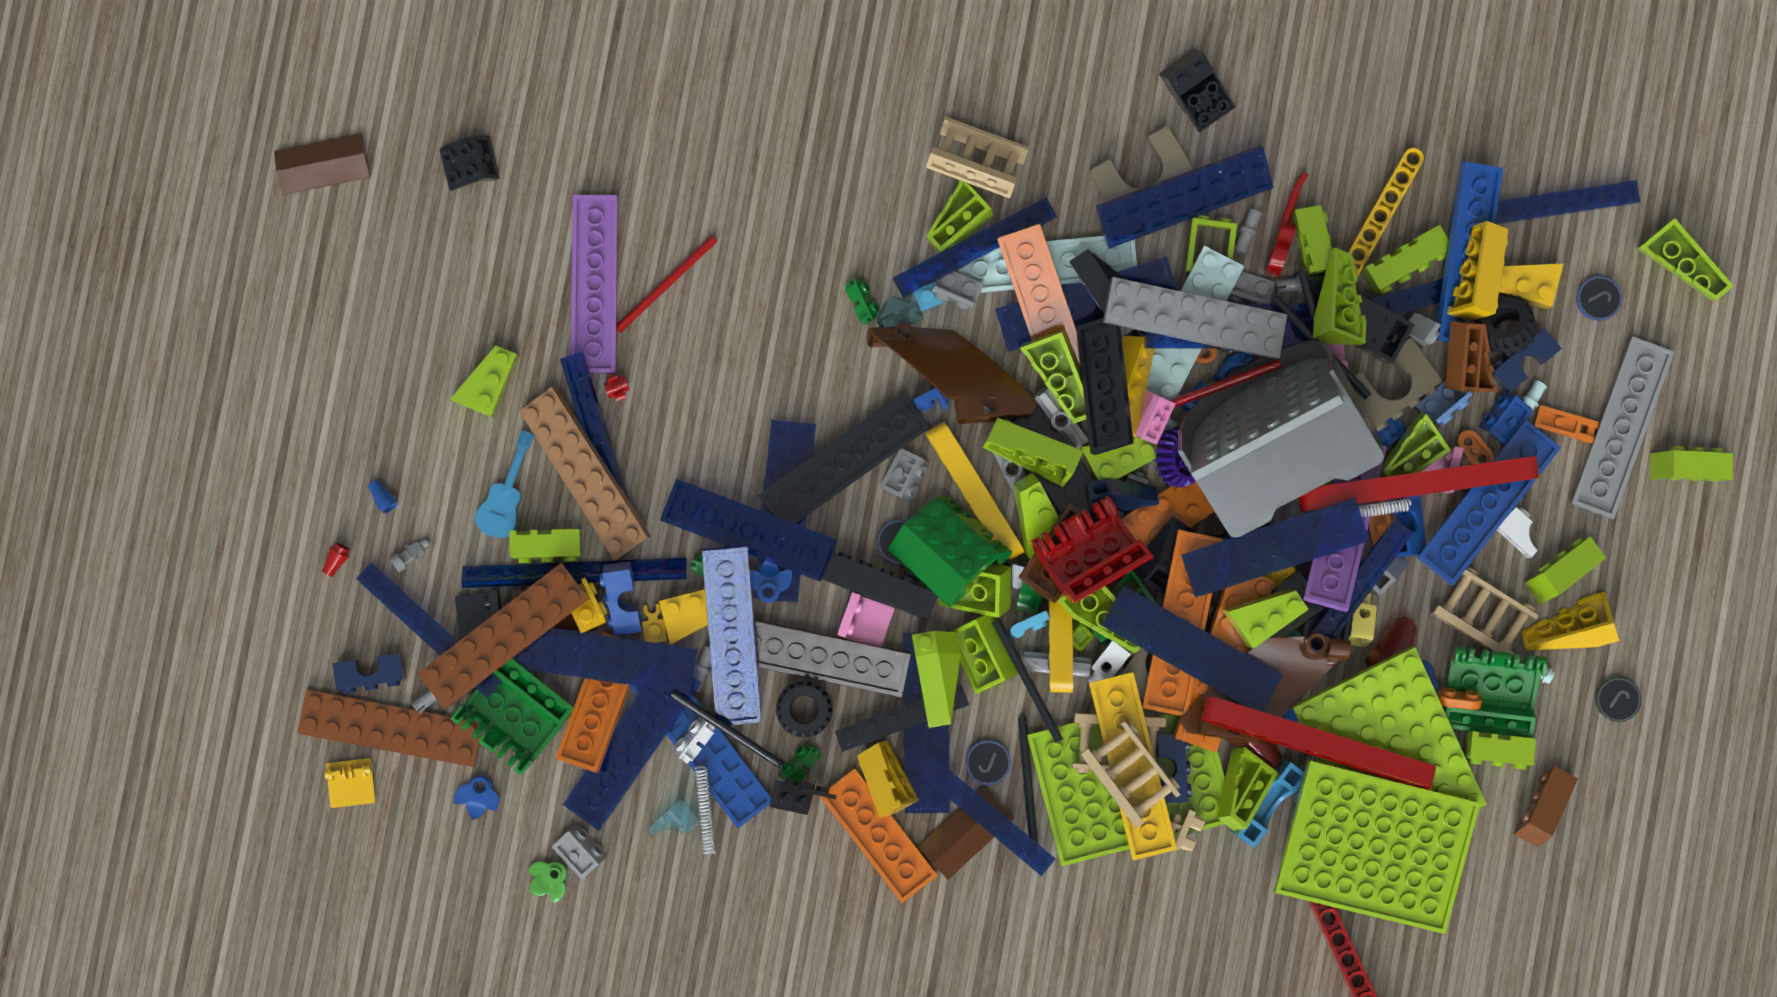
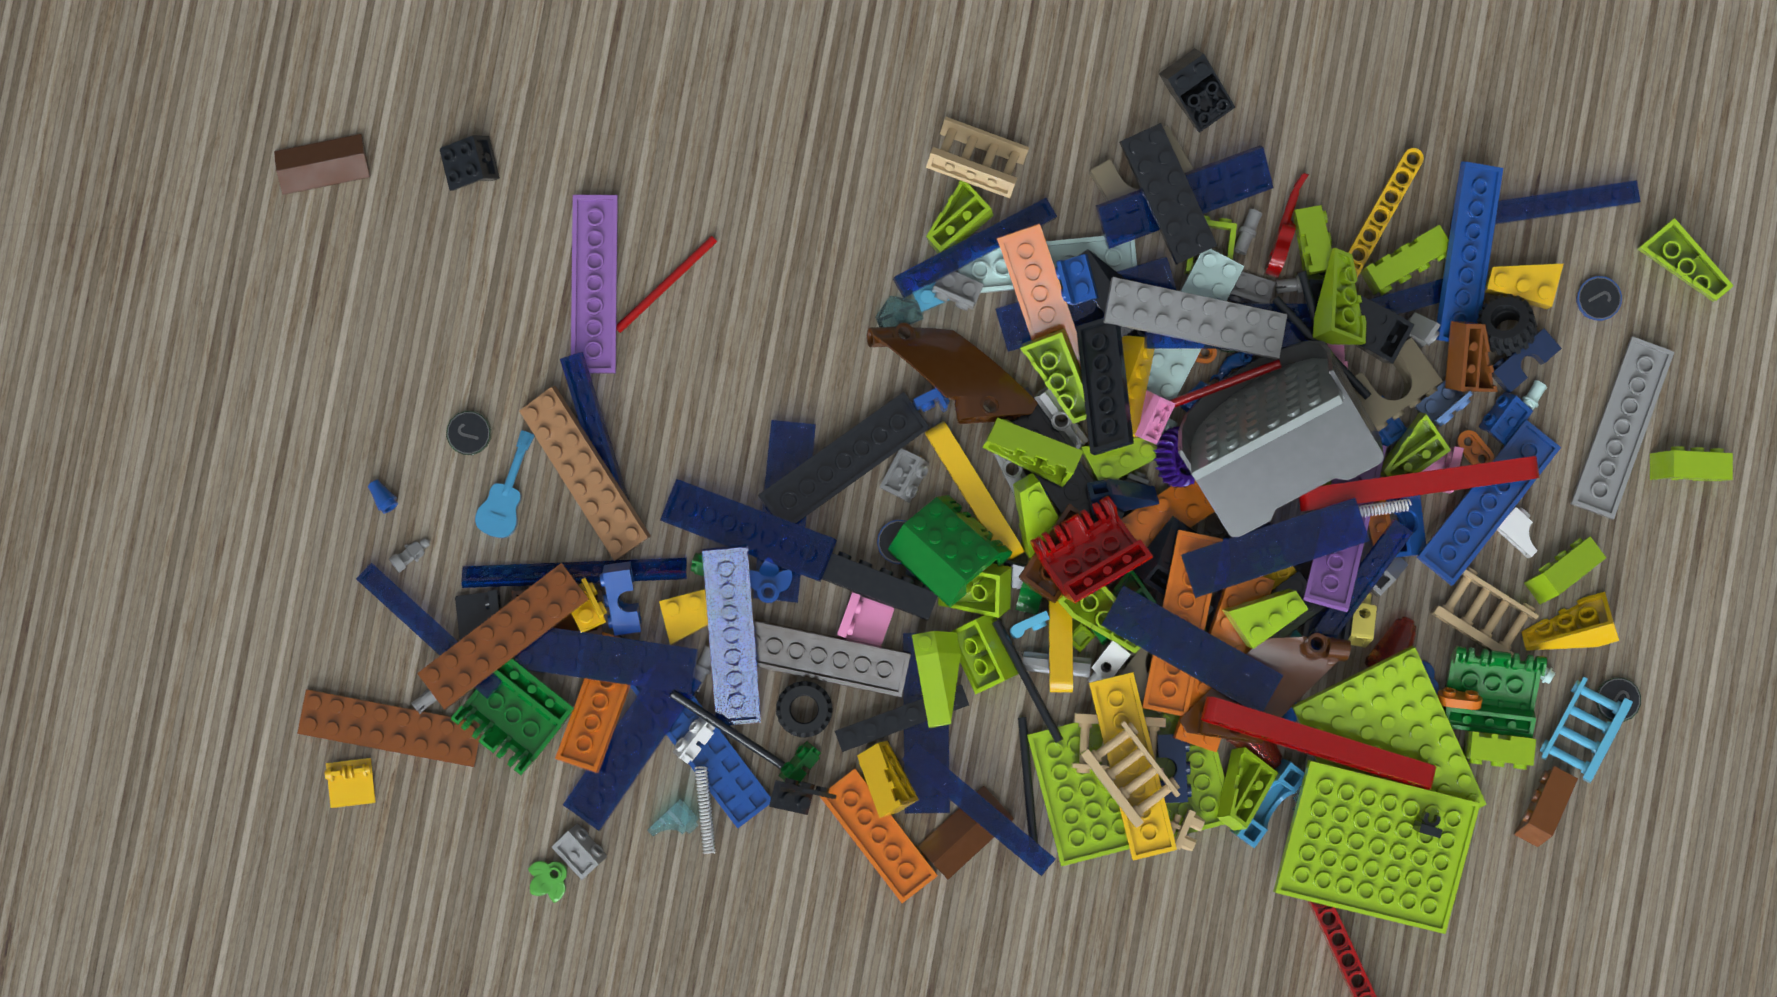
red cone [322,542,351,577] -> none
dark blue arch [332,653,406,694] -> none
lime wedge [449,346,519,418] -> none
blue plate [454,775,499,820] -> none
lime wedge [509,529,582,564] -> none
red gear [603,372,630,402] -> none
yellow plate [642,604,668,644] -> none
green hinge [845,277,881,325] -> none
black tile [966,740,1011,785] -> none
yellow wedge [1447,221,1509,322] -> none
orange plate [1534,405,1600,444] -> none
none -> black tile [446,411,491,456]
none -> blue bracket [1055,254,1099,305]
none -> black plate [1119,123,1218,265]
none -> black tile [1412,811,1443,838]
none -> medium azure fence [1540,677,1633,784]

